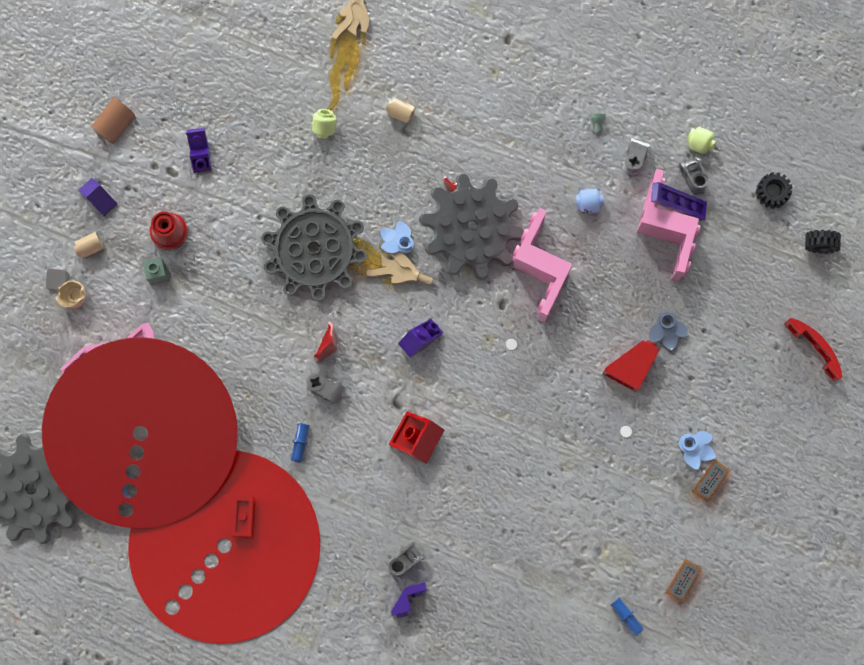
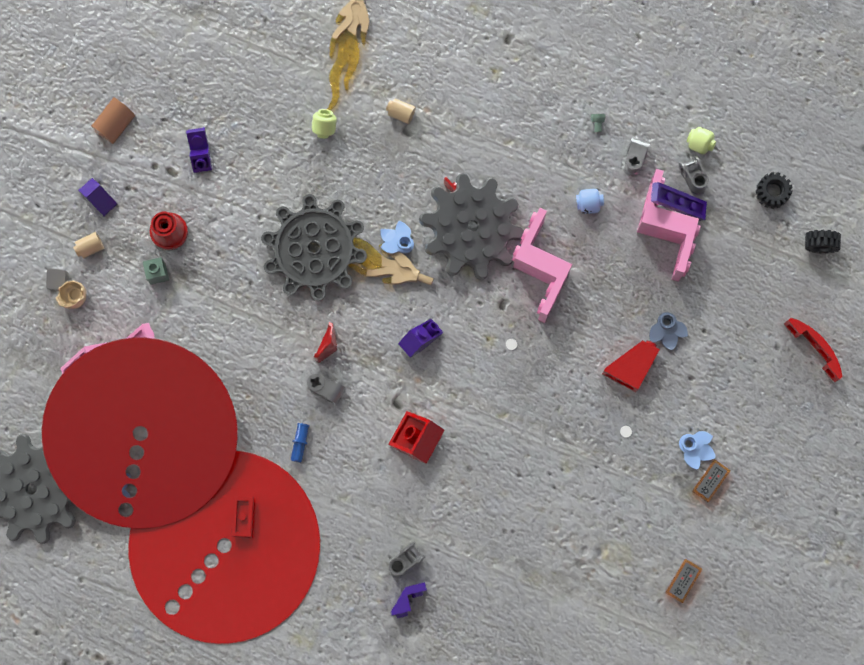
blue axle [610,598,644,636] -> none

